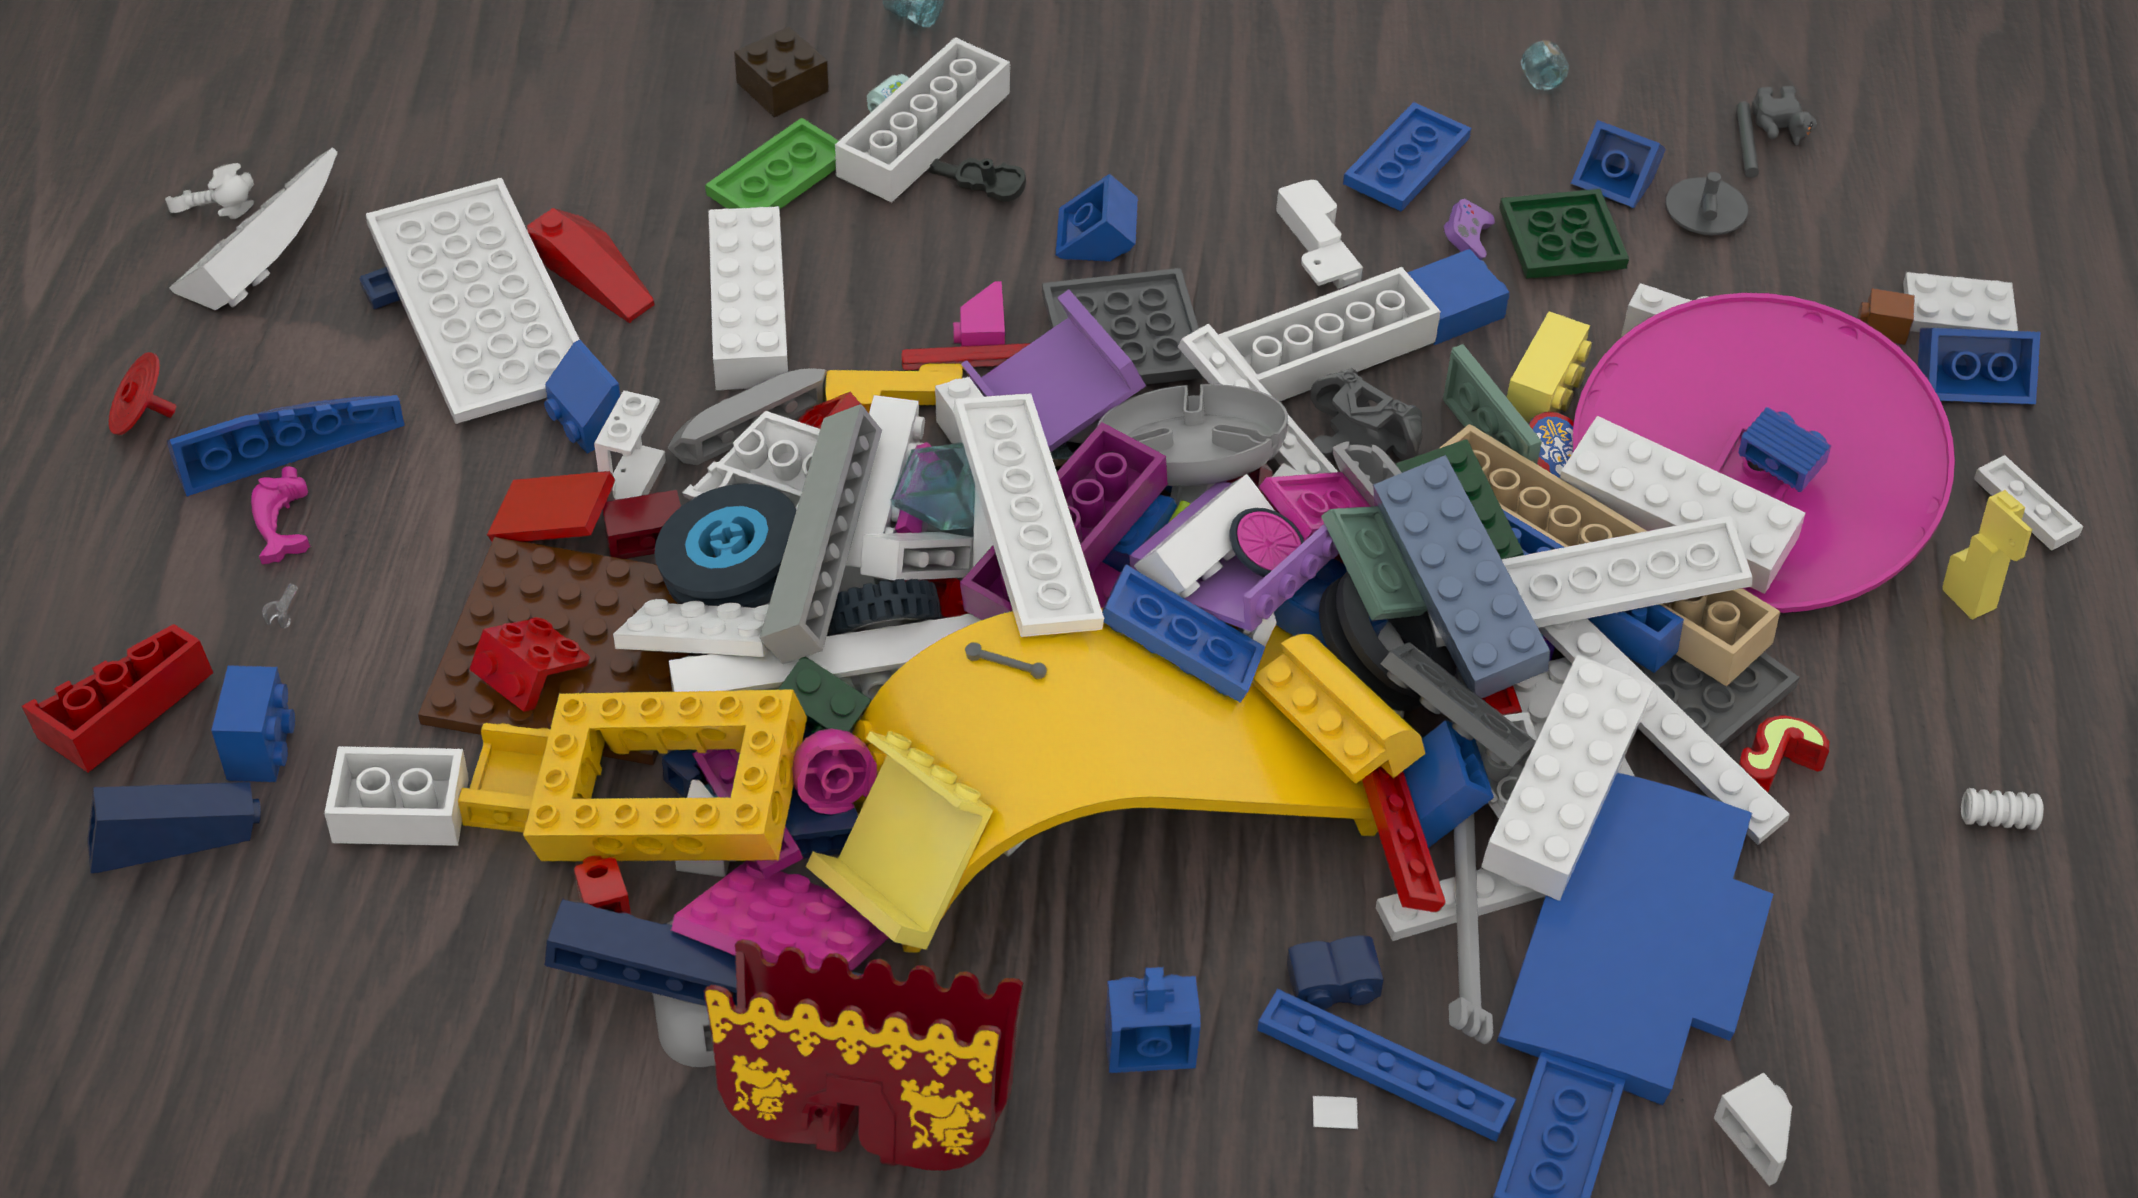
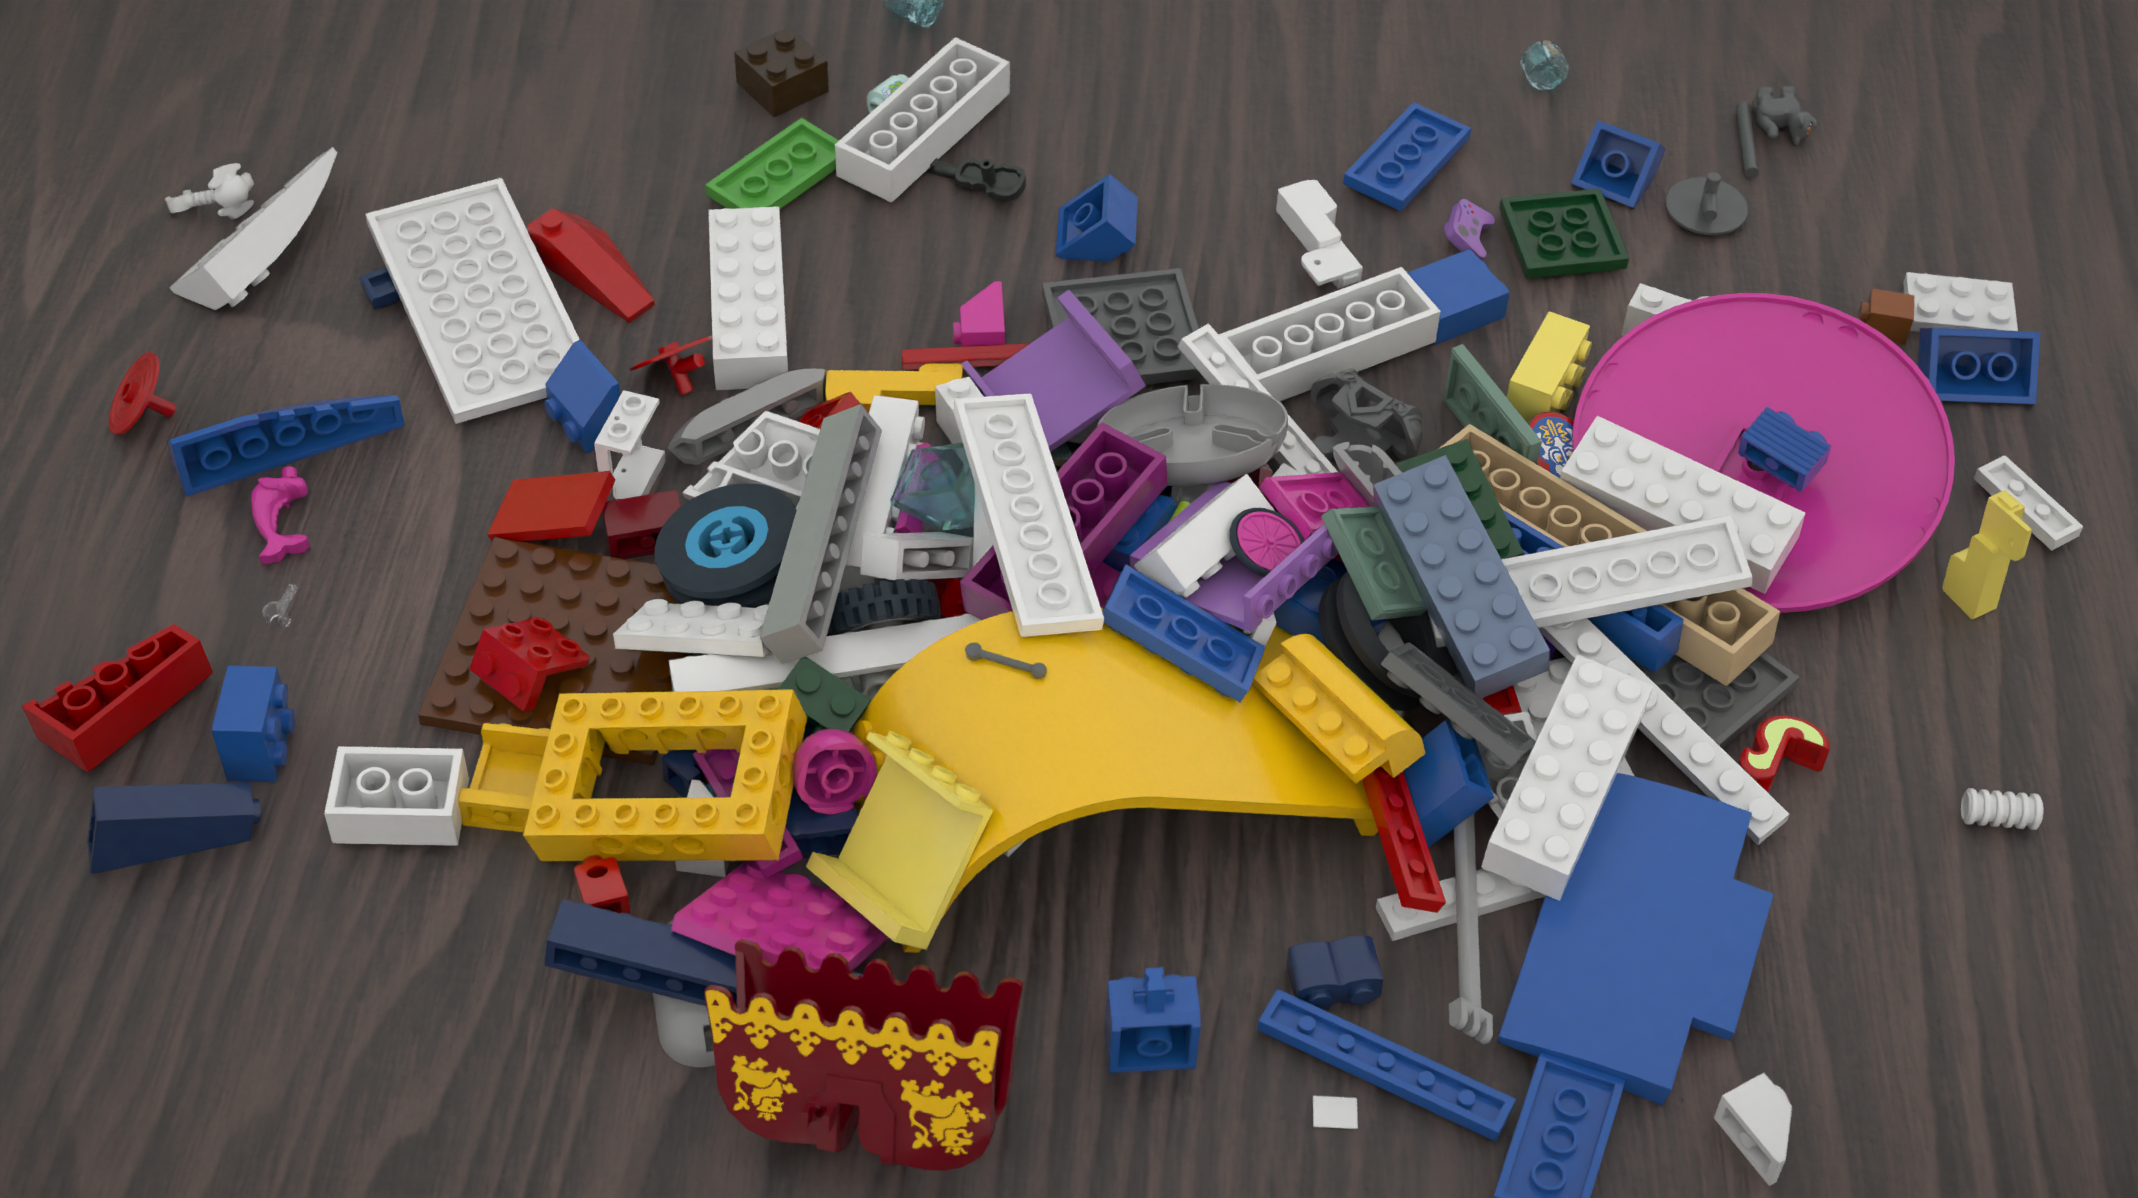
none -> red shield [629,336,712,395]

